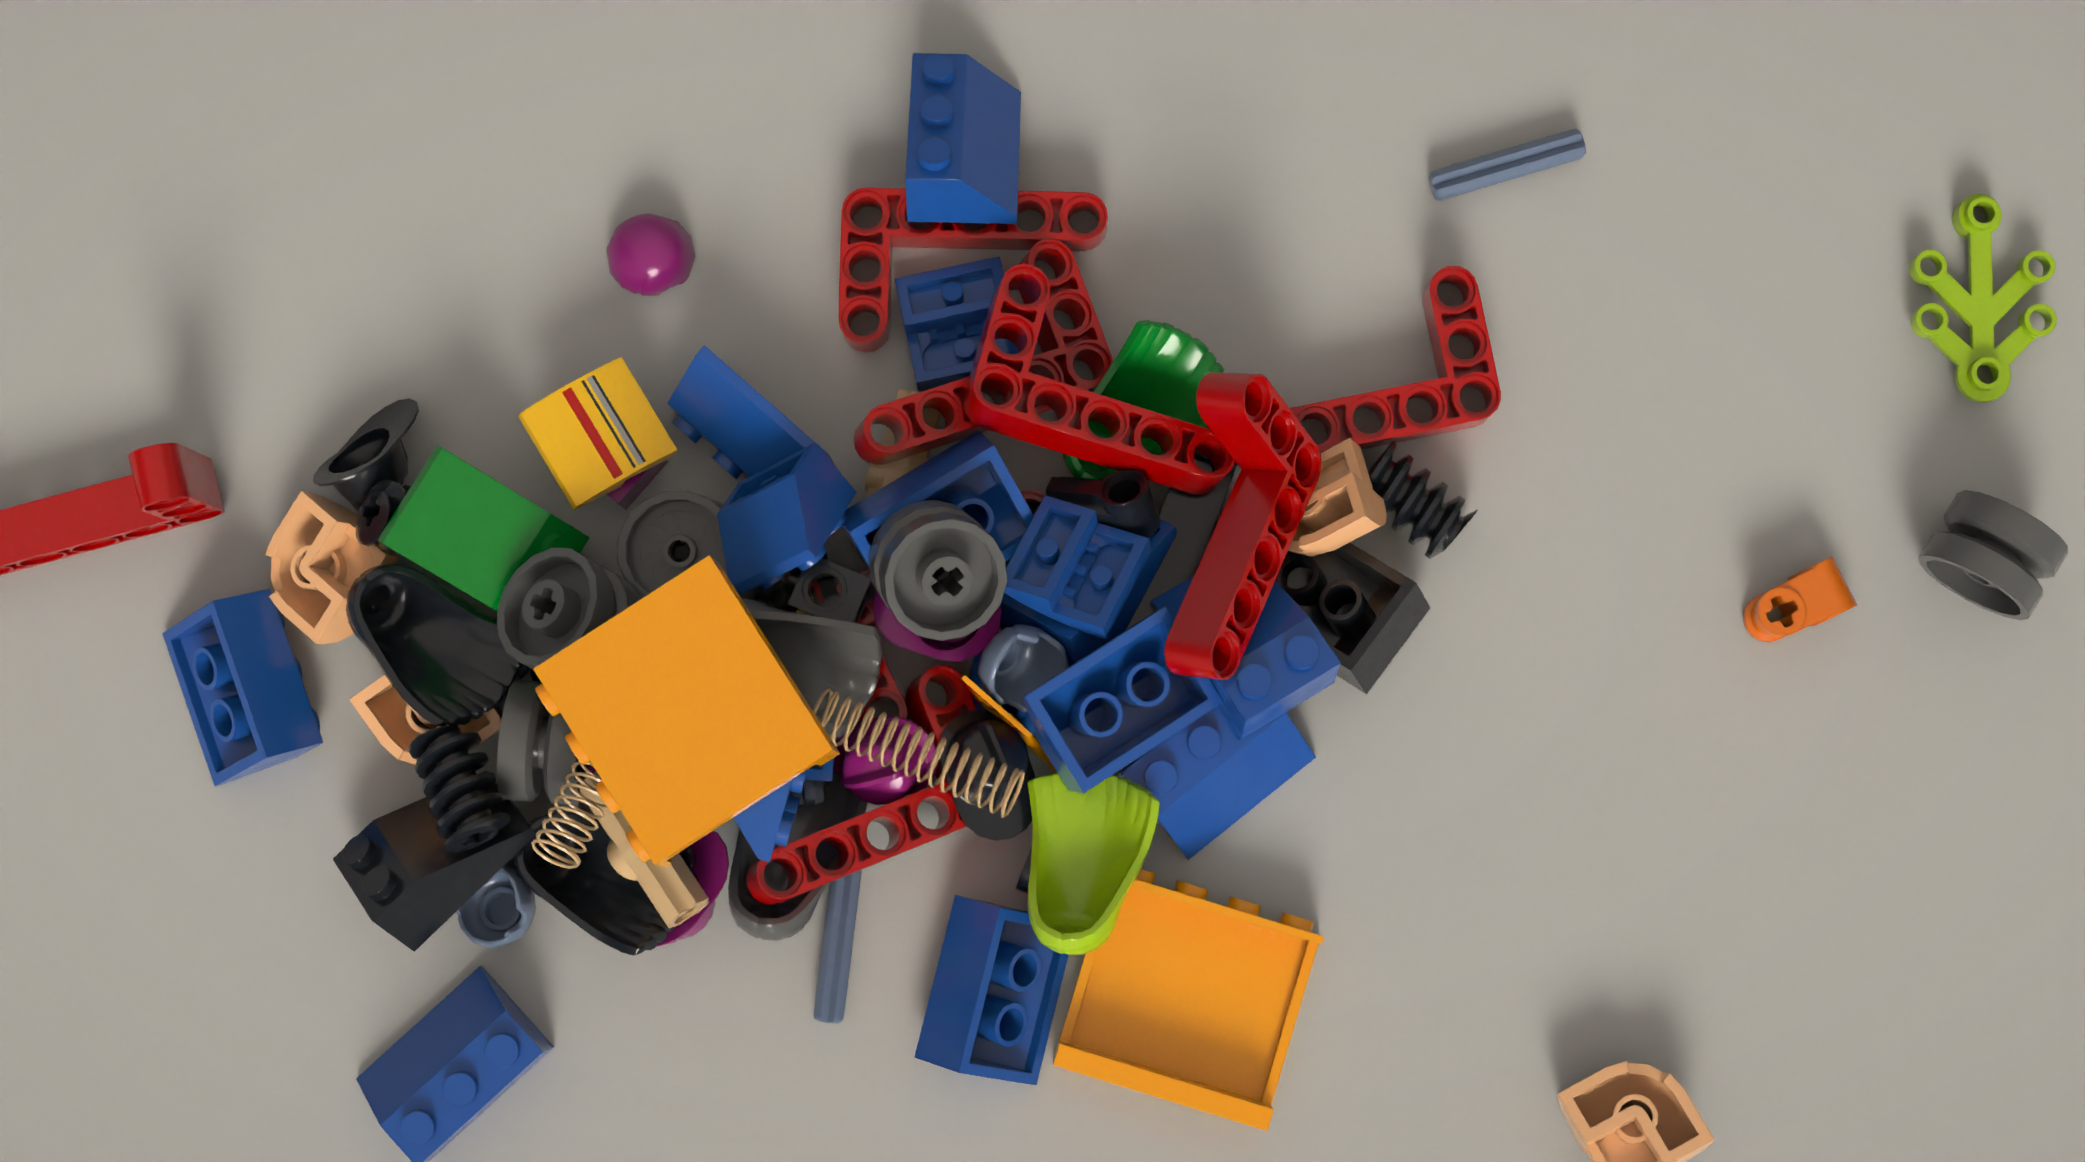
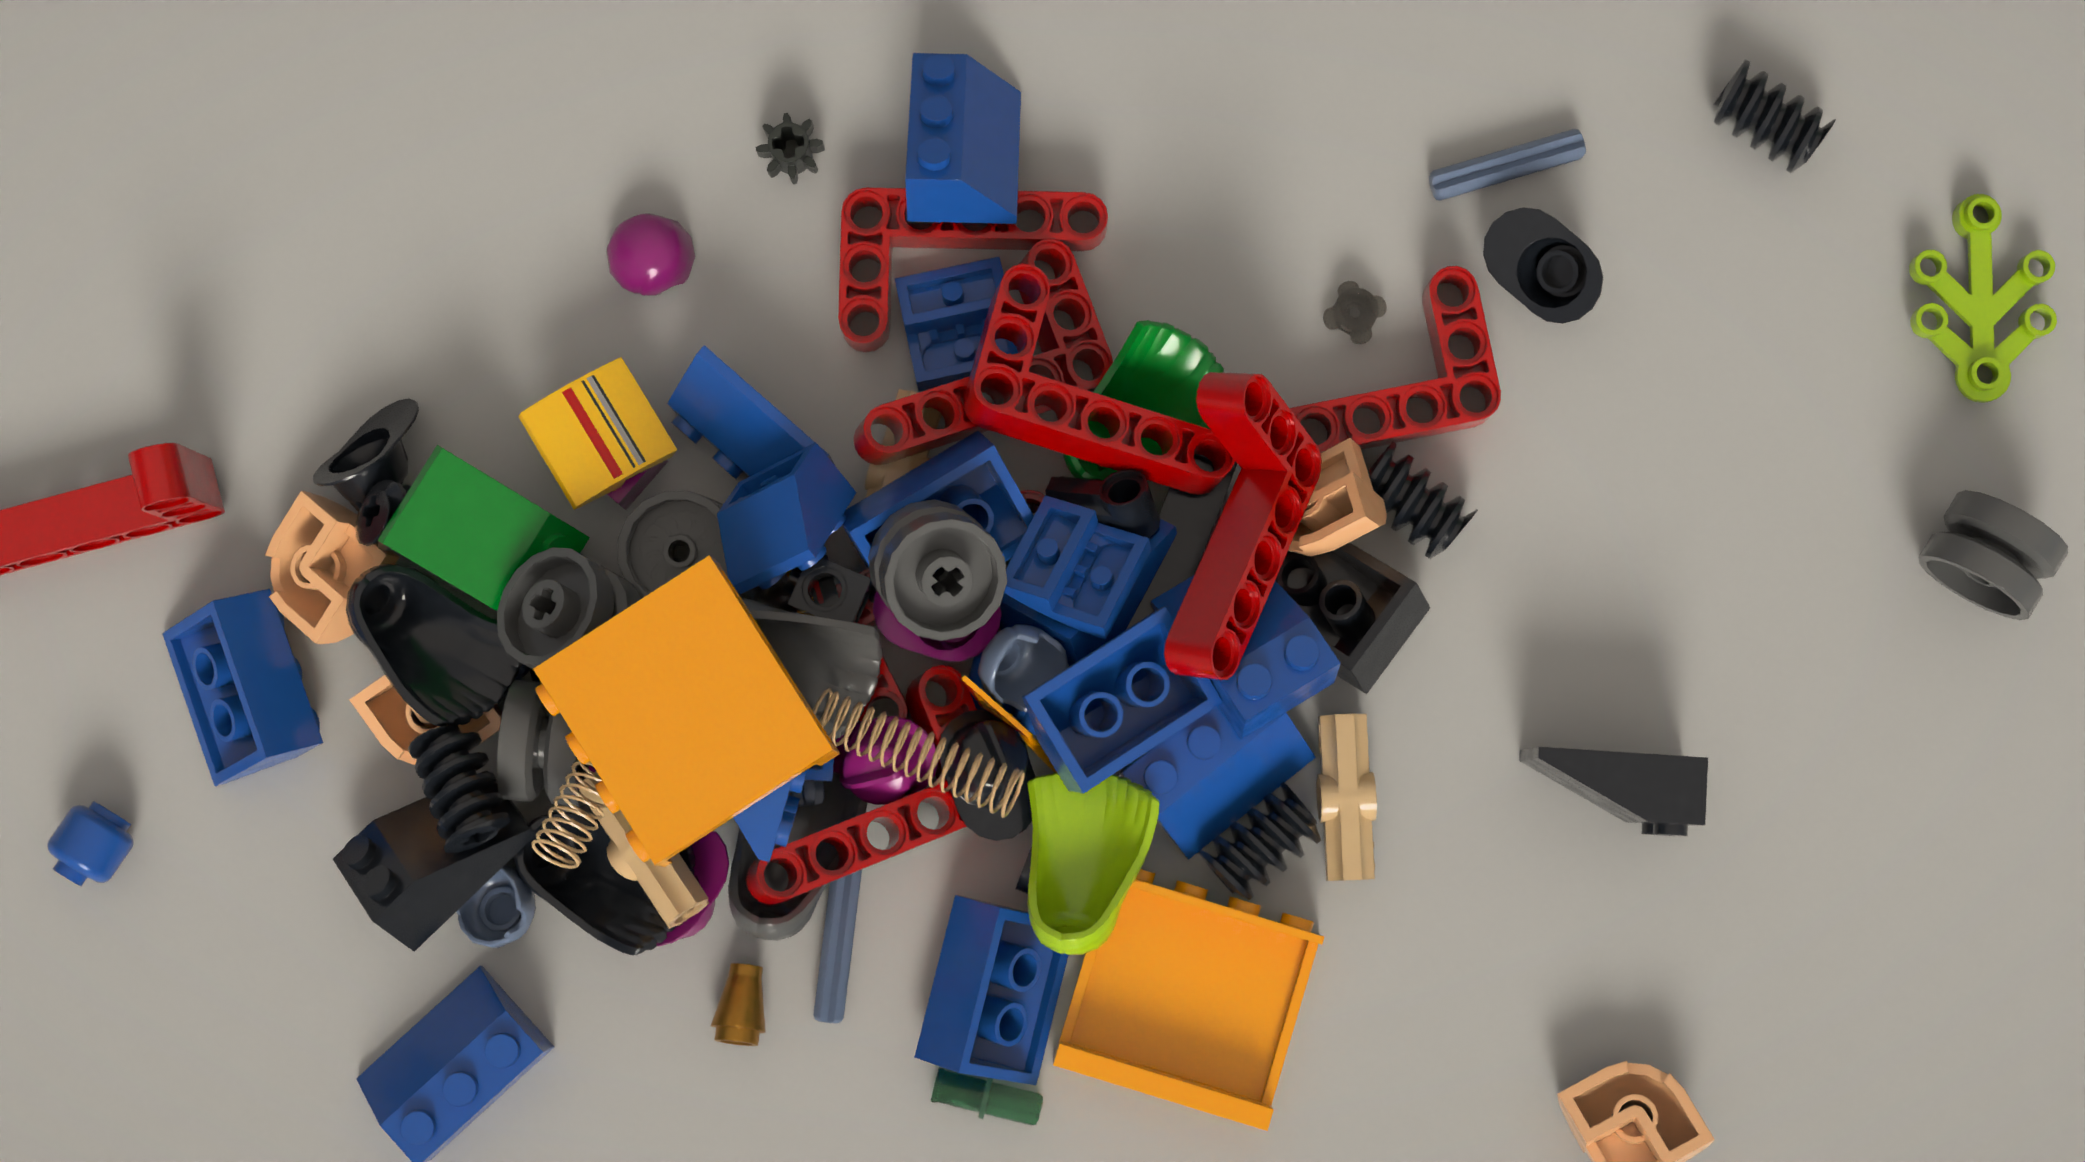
orange piece [1743,556,1858,642] -> none
none -> blue head [47,801,134,886]
none -> pearl gold cone [711,963,765,1046]
none -> pearl dark grey gear [756,113,825,184]
none -> clear green axle [931,1067,1043,1126]
none -> black piece [1198,782,1321,900]
none -> tan piece [1316,714,1377,881]
none -> clear smoke plate [1323,281,1387,345]
none -> black piece [1483,207,1603,324]
none -> black slope [1520,747,1708,836]
none -> black piece [1714,59,1836,173]

